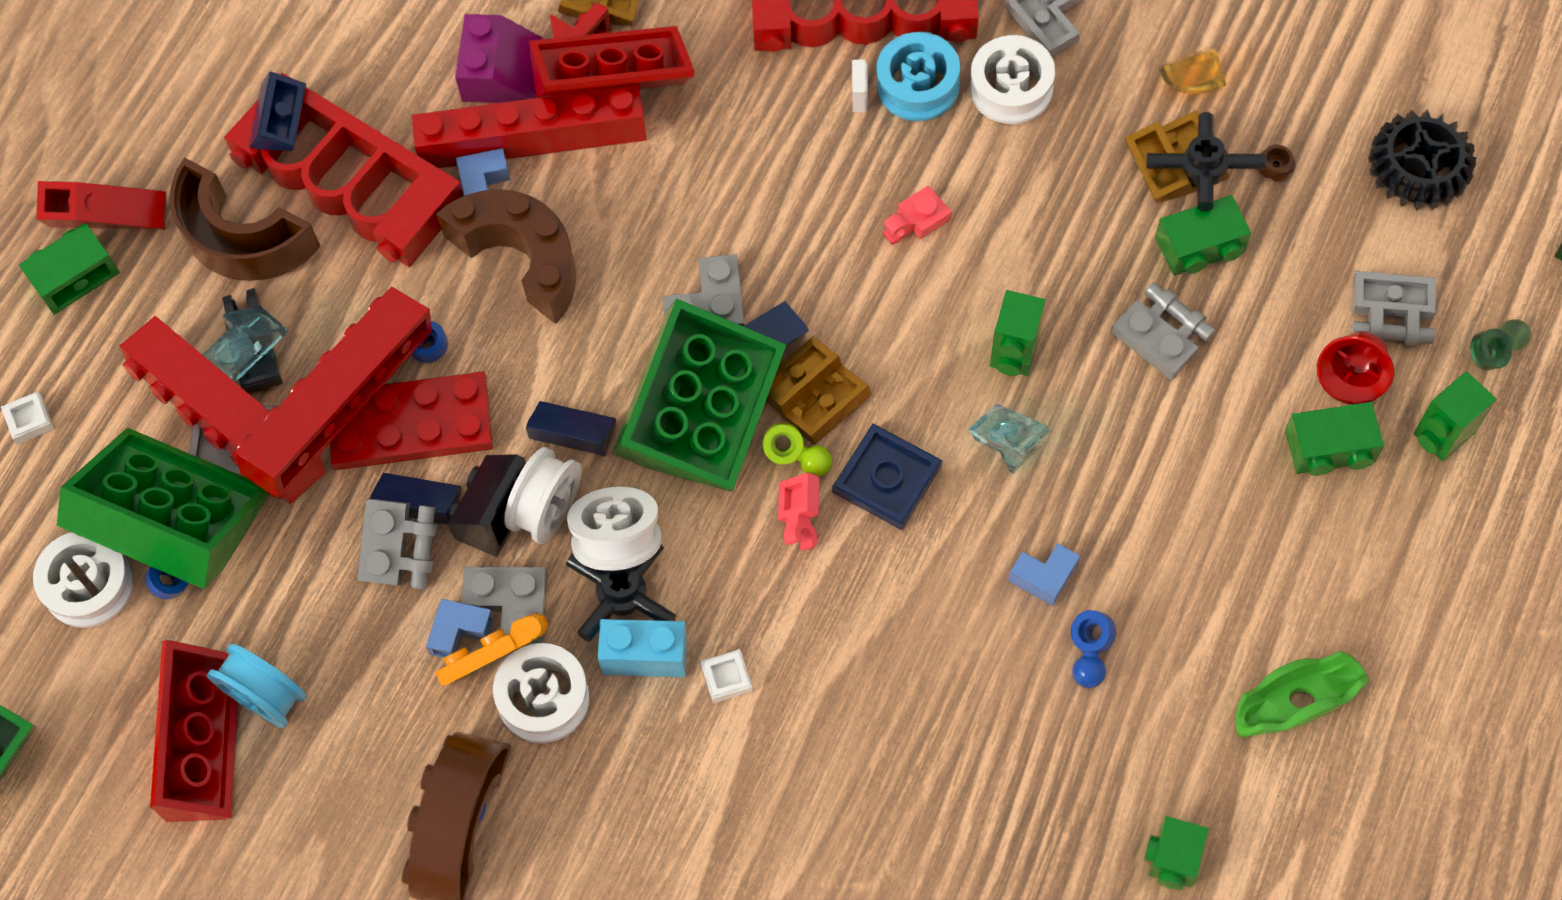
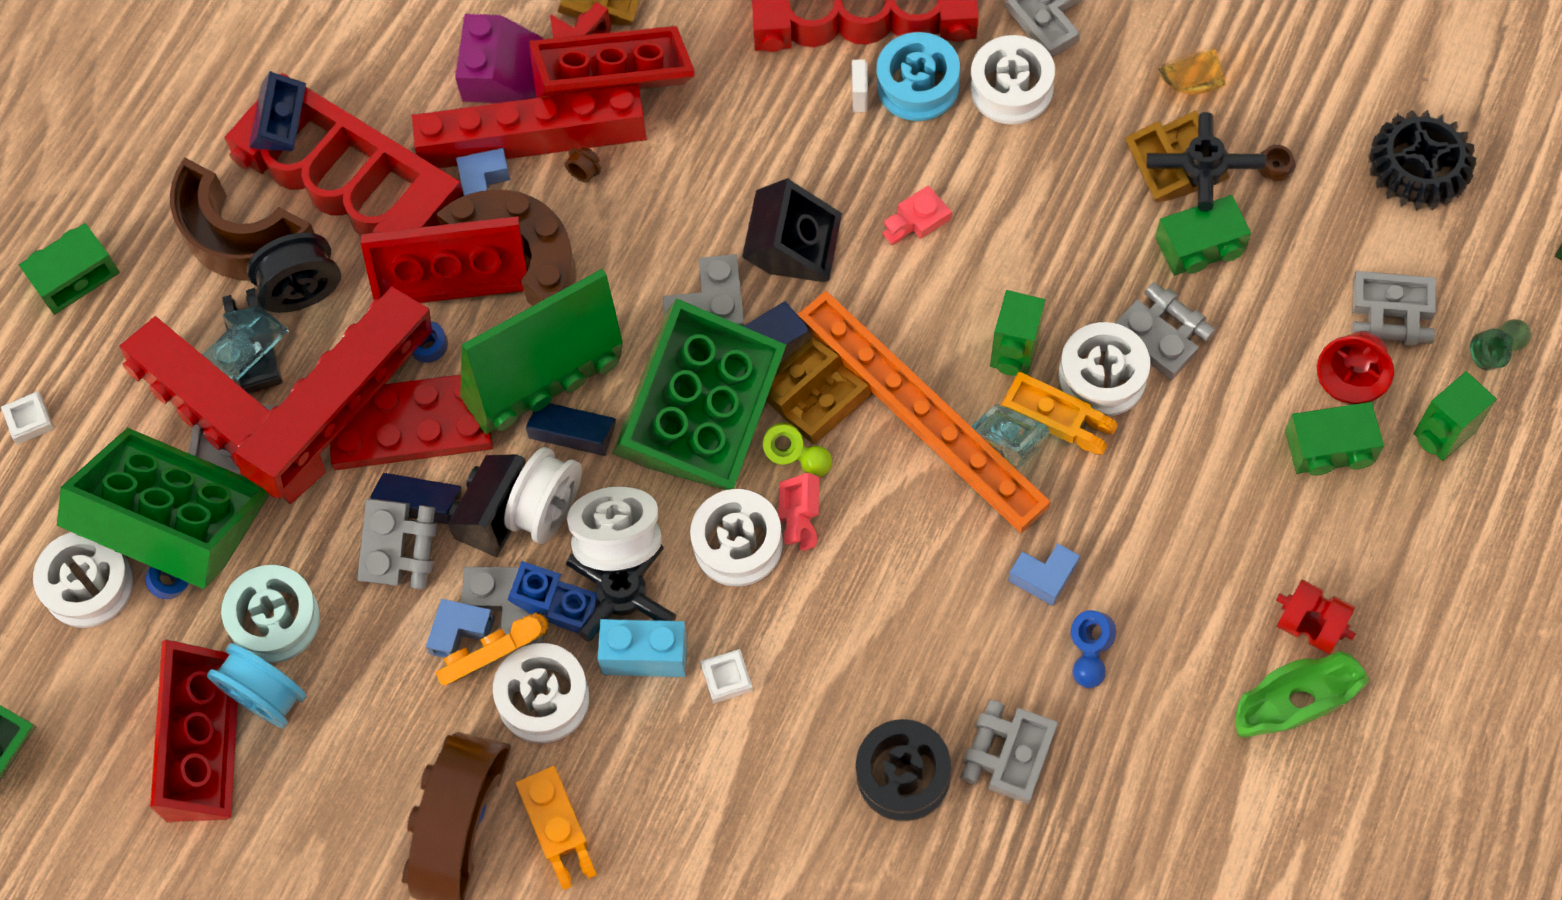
red slope [36,181,166,230] -> none
dark blue tile [832,423,943,530] -> none
green brick [1144,816,1209,890] -> none
none -> light aqua wheel [221,565,320,663]
none -> black wheel [246,233,341,313]
none -> red plate [360,216,528,303]
none -> green slope [460,269,623,434]
none -> blue slope [508,561,598,633]
none -> light orange hinge [515,765,597,890]
none -> reddish brown plate [565,147,601,182]
none -> white wheel [690,489,783,587]
none -> black slope [742,178,842,282]
none -> orange plate [797,290,1051,534]
none -> black wheel [856,719,951,821]
none -> light grey plate [960,700,1058,804]
none -> light orange hinge [1000,372,1118,455]
none -> white wheel [1058,322,1150,417]
none -> red wheel [1276,579,1356,655]

